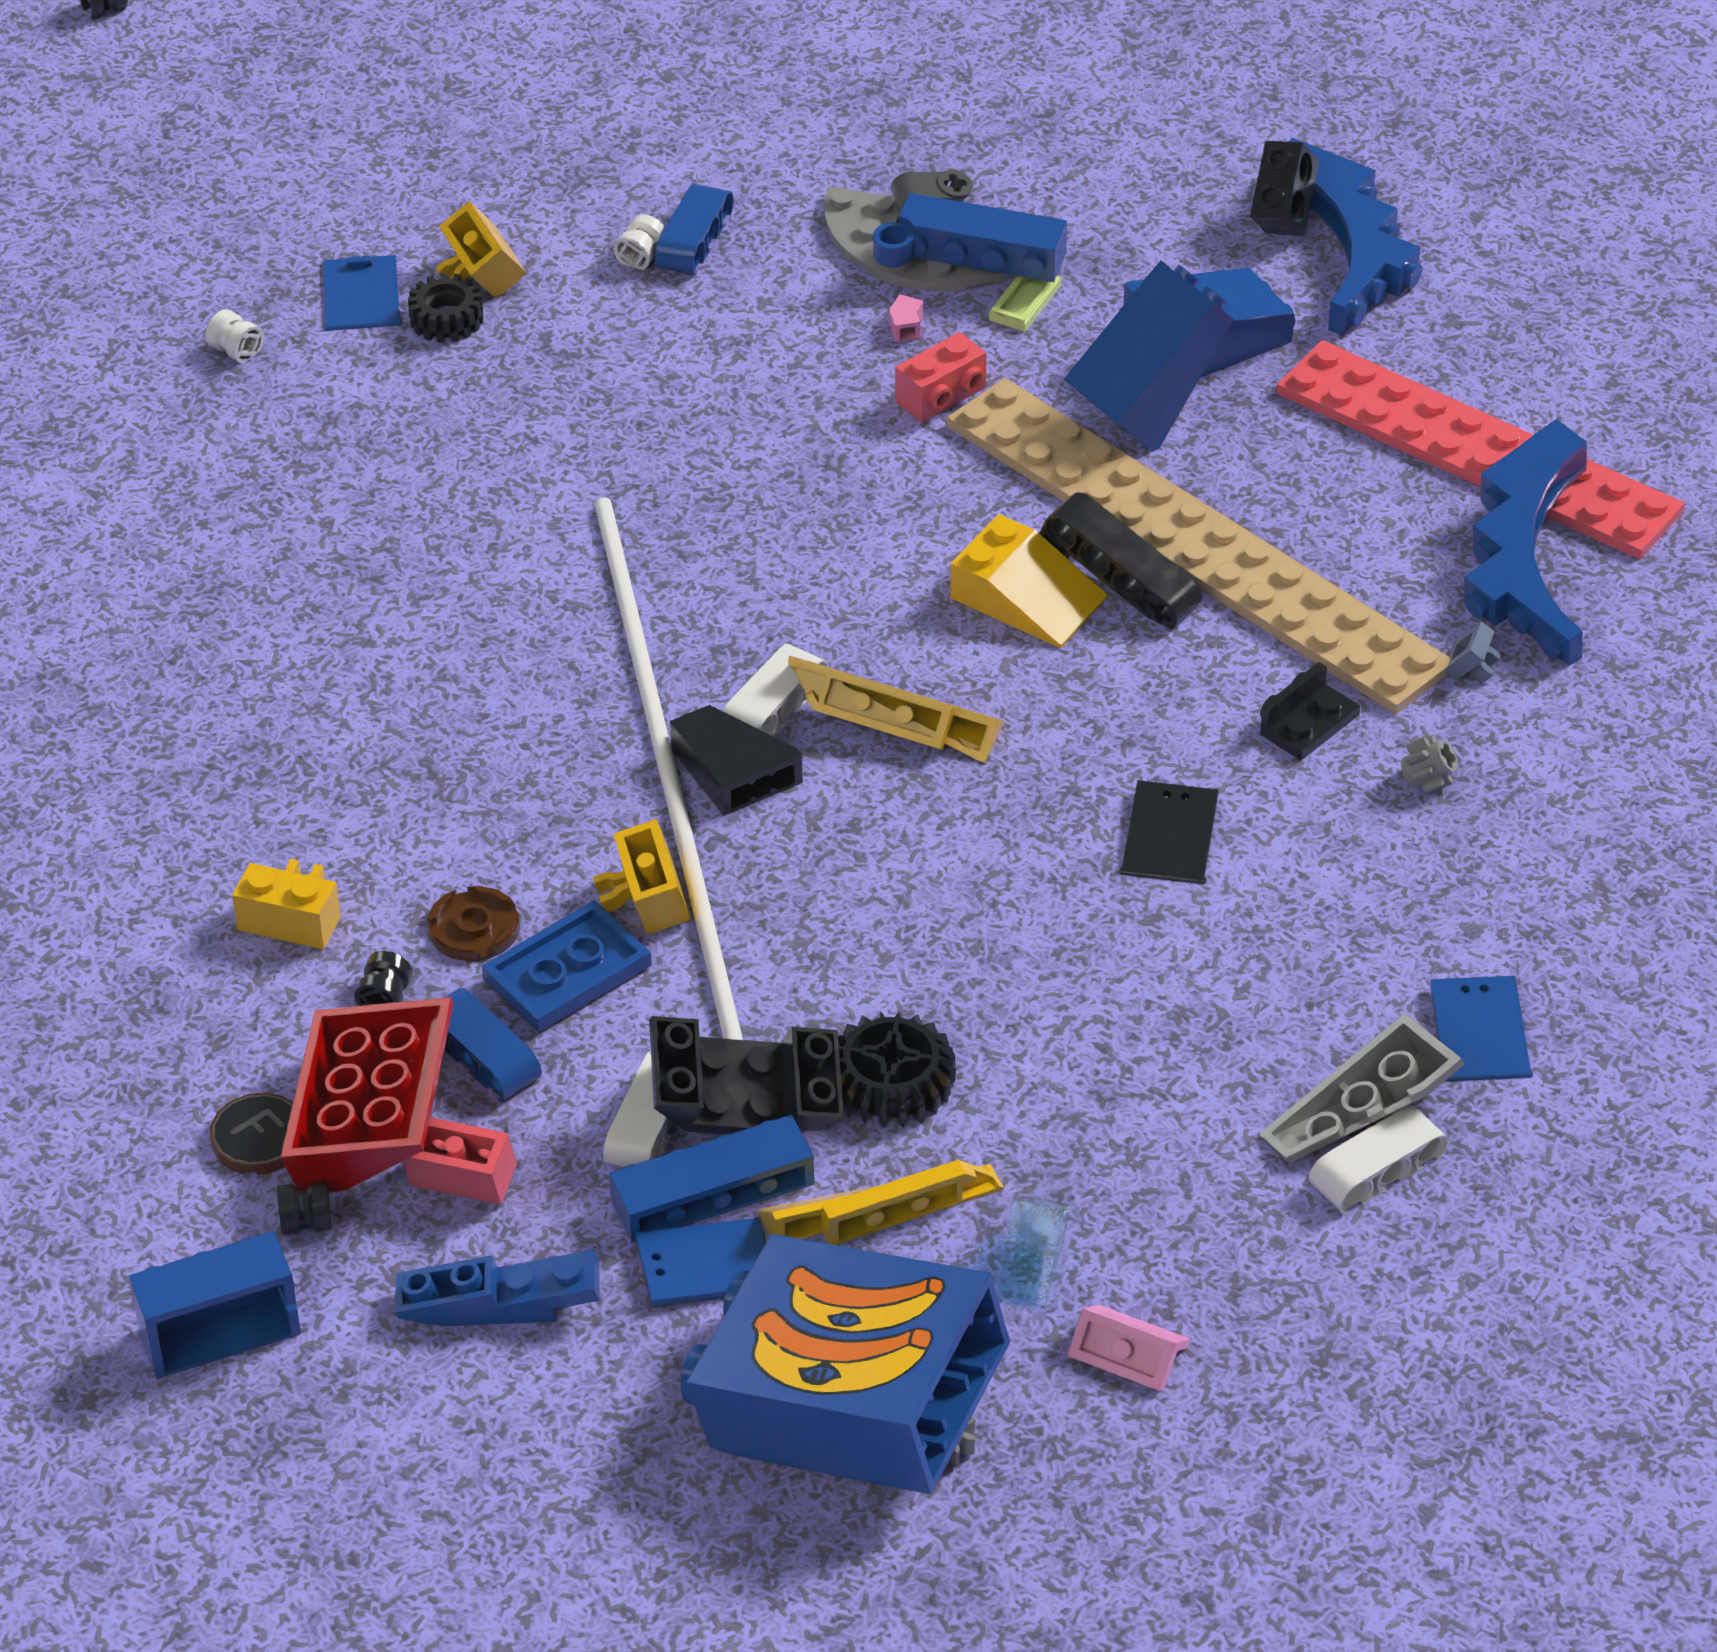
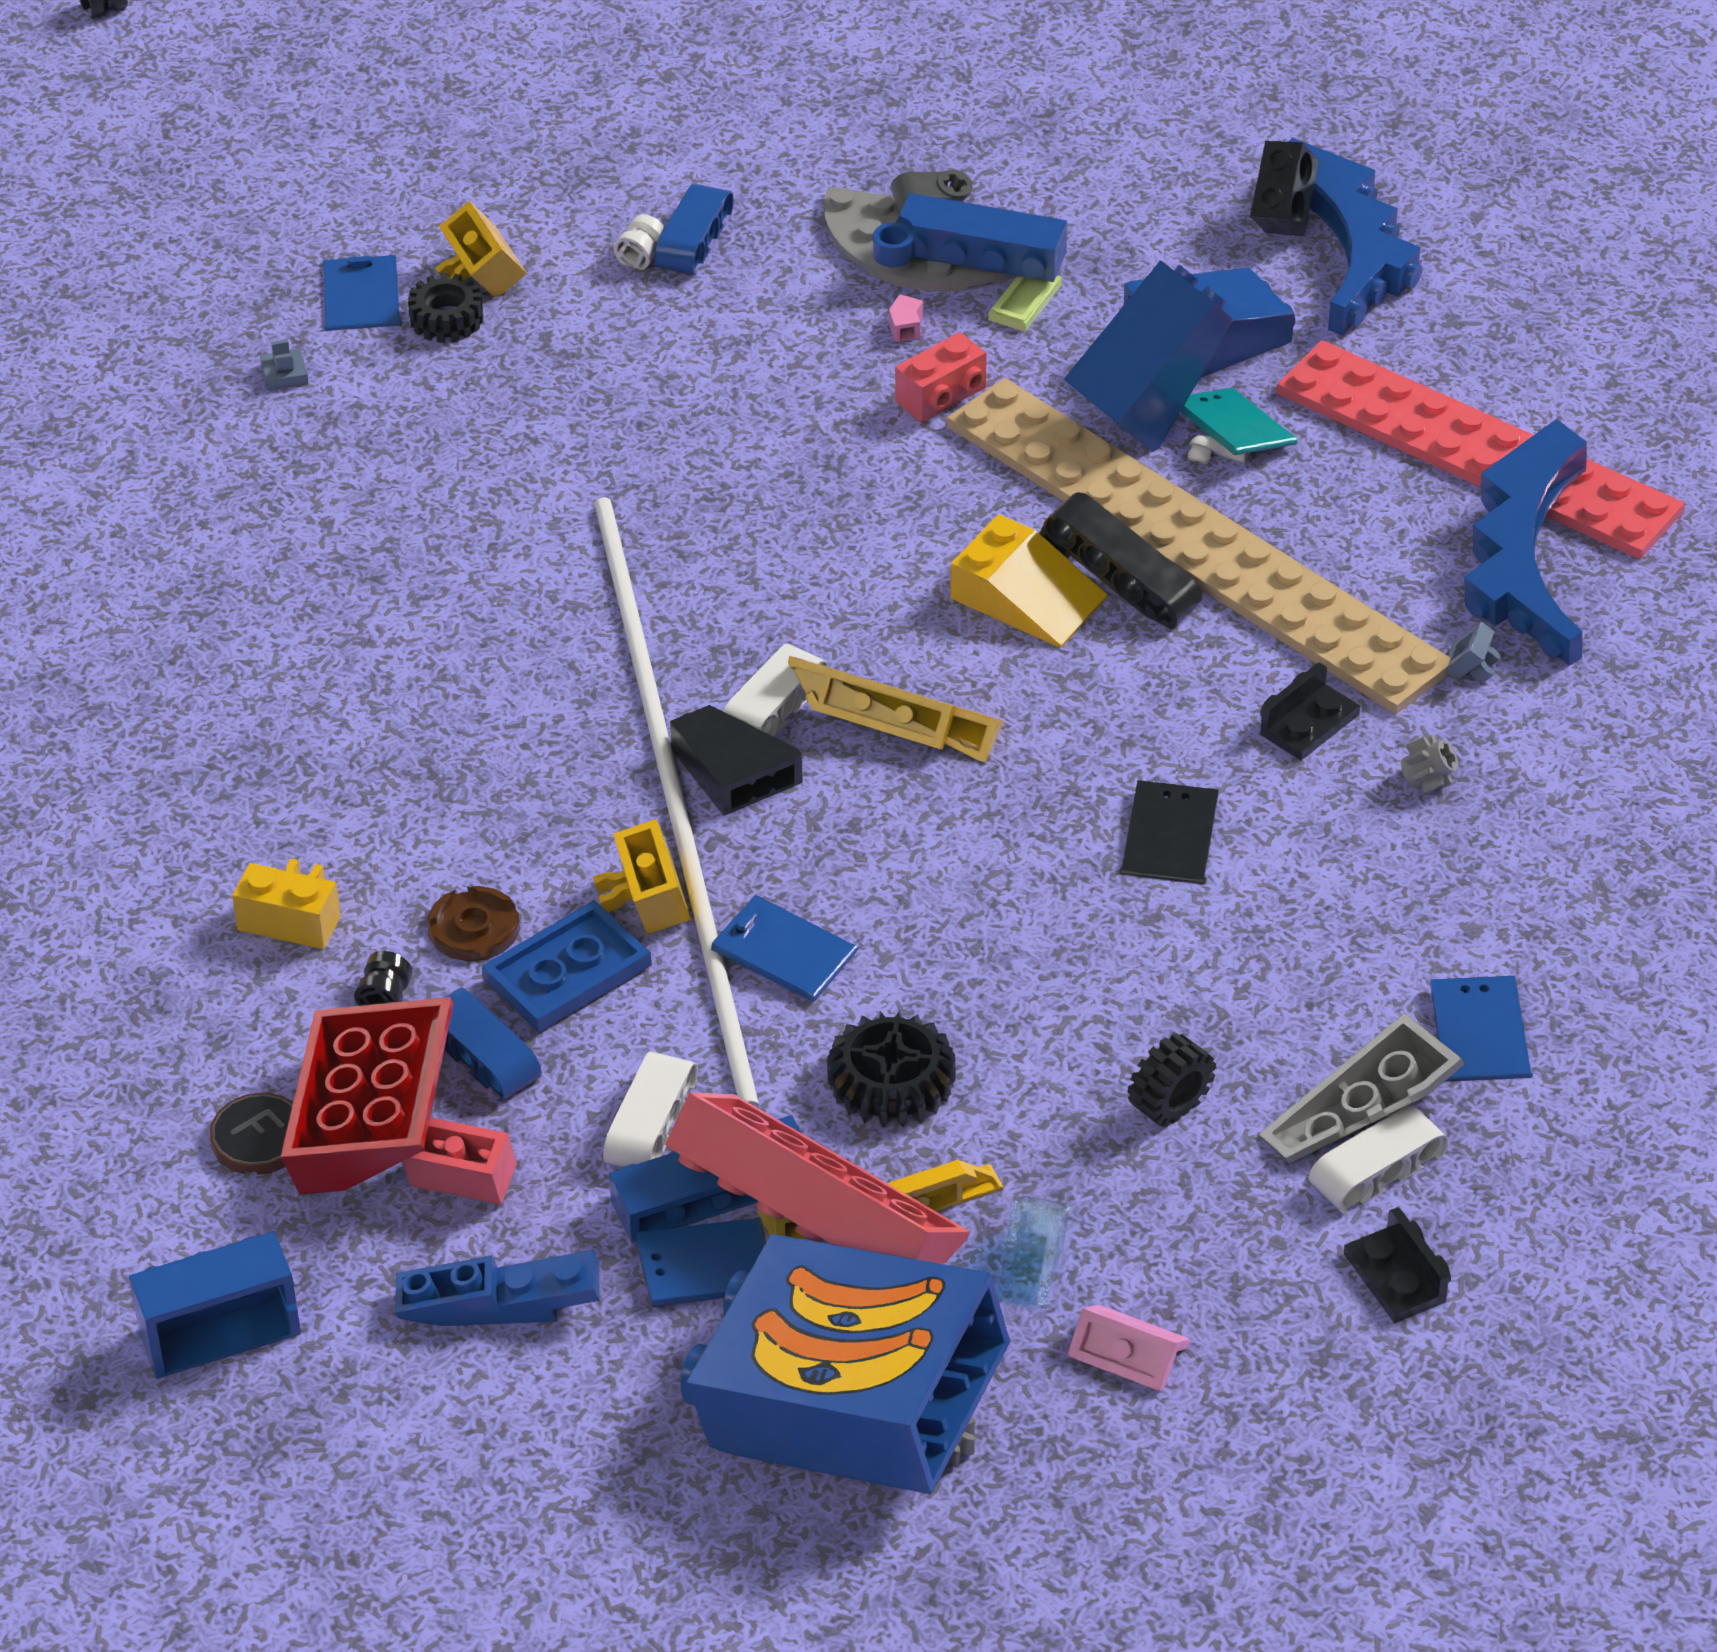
white wheel [205,309,264,363] -> none
black wheel [277,1180,332,1235] -> none
black slope [649,1016,844,1135] -> none
none -> sand blue tile [260,339,309,391]
none -> coral slope [665,1092,970,1264]
none -> blue container [711,894,858,1002]
none -> black tyre [1127,1033,1216,1127]
none -> teal container [1181,387,1298,455]
none -> white arm [1188,435,1250,464]
none -> black bracket [1343,1207,1451,1324]

